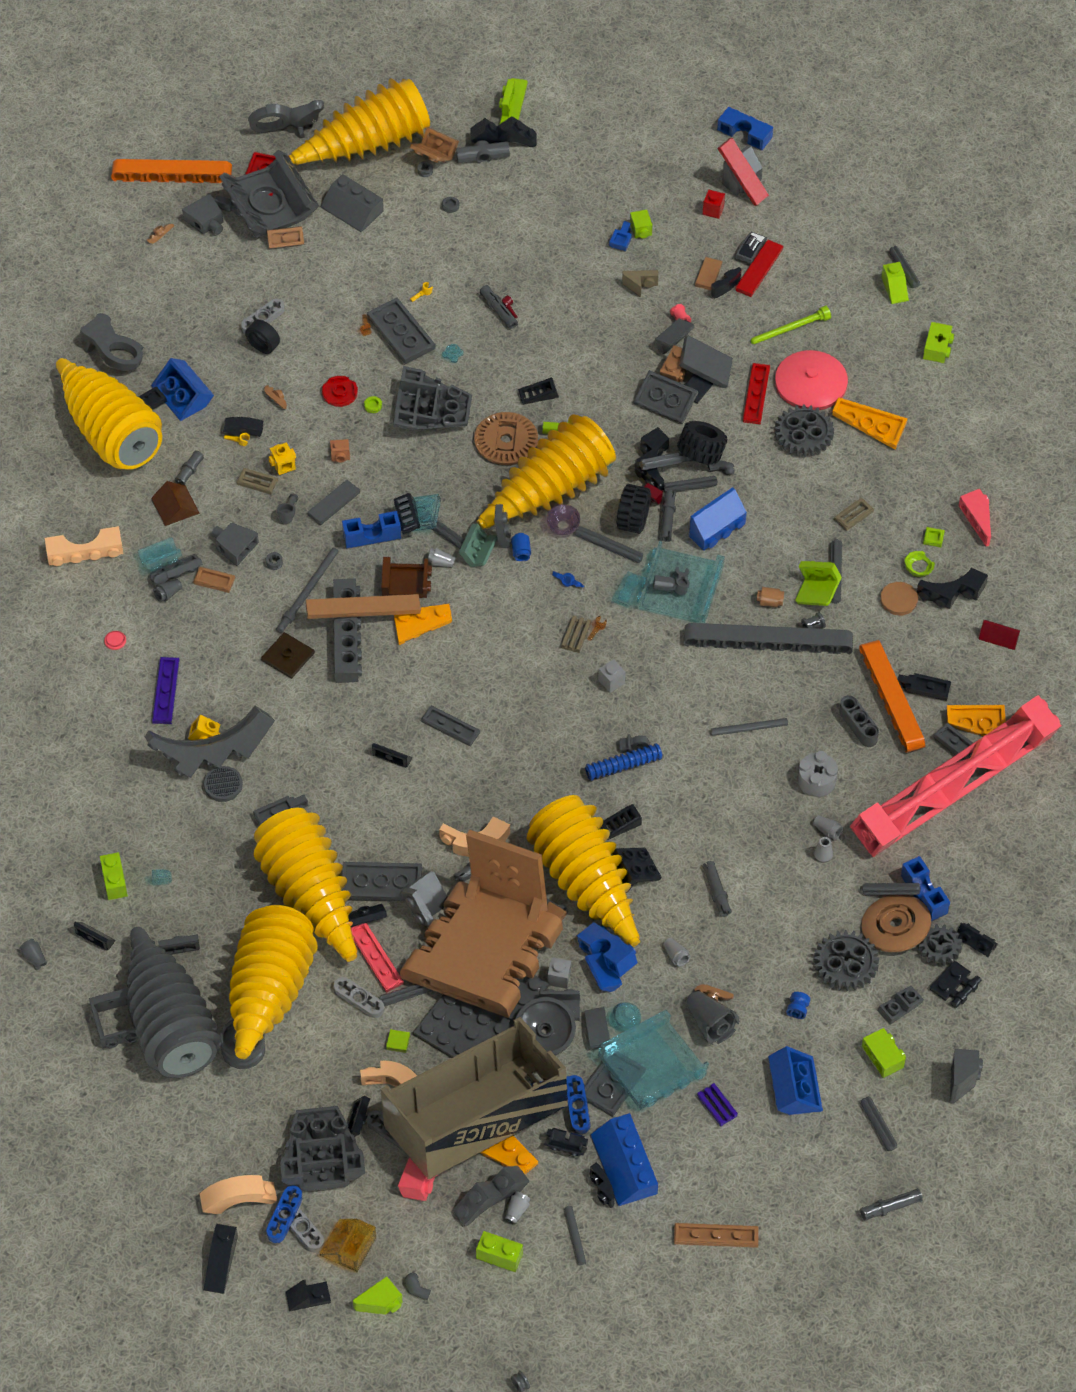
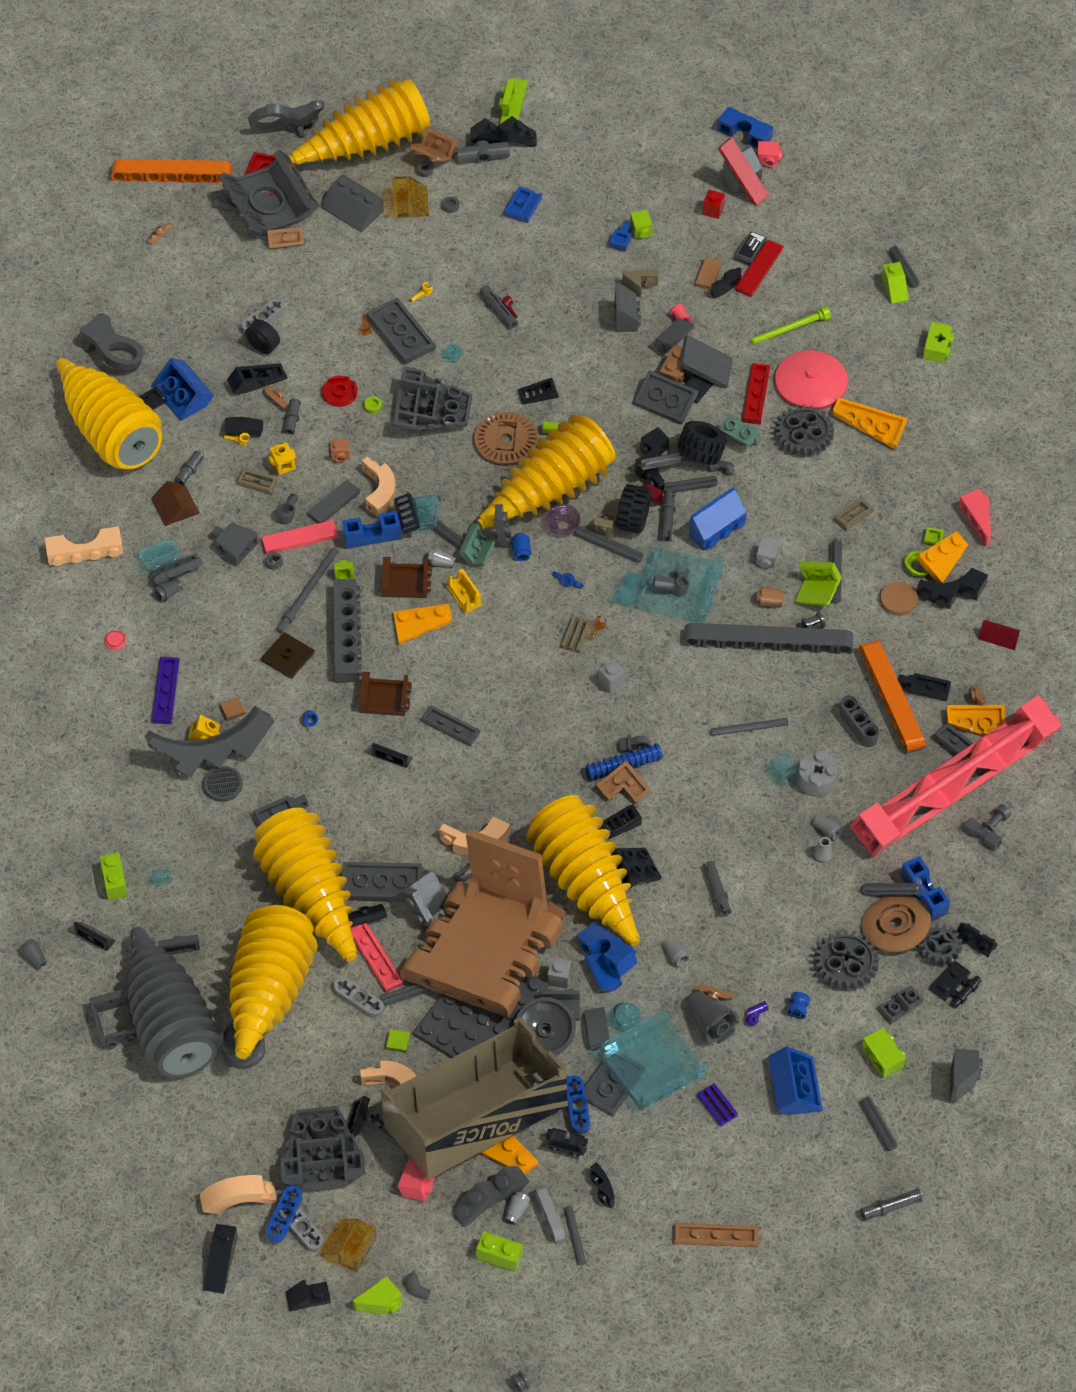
dark grey torso [182,193,223,234] -> none
medium nougat tile [193,567,235,593] -> none
medium nougat tile [305,594,421,619] -> none
blue slope [591,1113,658,1206] -> none
none -> medium nougat tile [220,697,245,721]
none -> black slope [227,363,288,394]
none -> coral tile [261,520,339,555]
none -> dark grey pin [283,398,301,435]
none -> blue hinge [301,710,318,727]
none -> lime tile [334,559,354,579]
none -> reddish brown panel [358,671,412,716]
none -> light nougat arch [362,457,396,518]
none -> clear yellow slope [392,176,429,217]
none -> yellow hinge [447,569,482,614]
none -> blue plate [505,186,542,223]
none -> light grey beam [534,1185,565,1242]
none -> dark tan slope [594,513,617,538]
none -> medium nougat plate [596,761,651,803]
none -> dark grey slope [614,282,641,332]
none -> sand green bracket [719,415,761,447]
none -> dark purple arm [745,1001,769,1026]
none -> light grey brick [756,537,780,568]
none -> coral brick [757,141,782,167]
none -> clear light blue panel [769,753,799,787]
none -> light orange wing [916,531,968,583]
none -> dark grey bar [963,804,1011,851]
none -> medium nougat piece [970,686,986,706]

